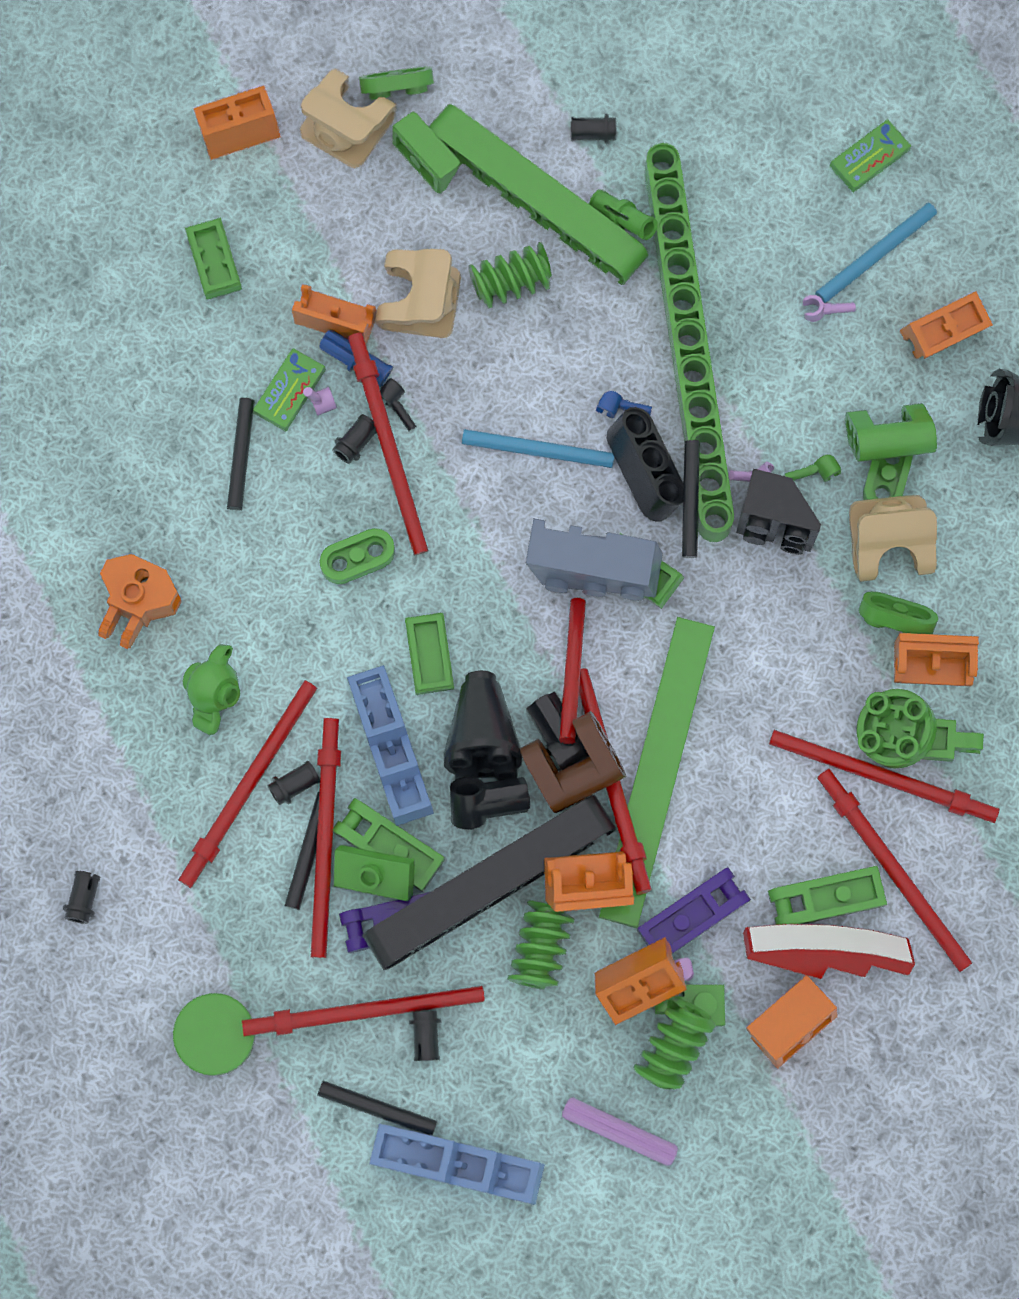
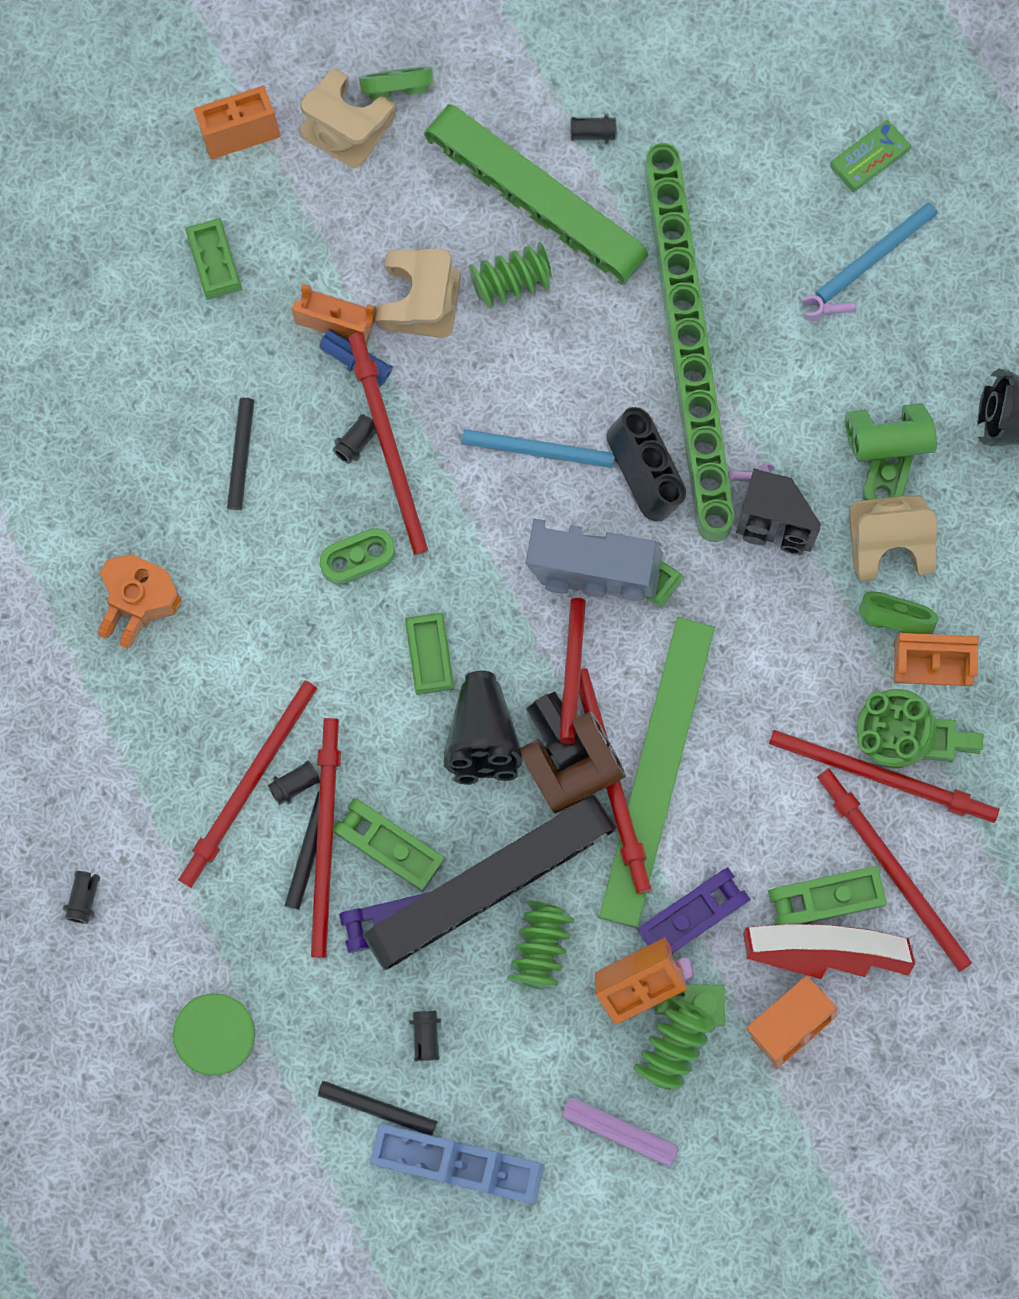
bright green piece [183,644,240,735] -> none
red bar [242,986,485,1036] -> none
bright green tile [253,348,326,432] -> none
lavender hand [303,387,337,415] -> none
bright green plate [334,845,415,901] -> none
medium blue slope [347,665,434,826] -> none
black hand [380,378,417,431] -> none
bright green slope [393,112,460,194] -> none
black piece [450,777,530,830] -> none
orange hinge [544,852,634,912] -> none
bright green pin [589,189,658,240] -> none
blue hand [596,391,652,418] -> none
black bar [682,440,700,558] -> none
bright green hand [785,454,841,482] -> none
orange hinge [899,291,993,359] -> none

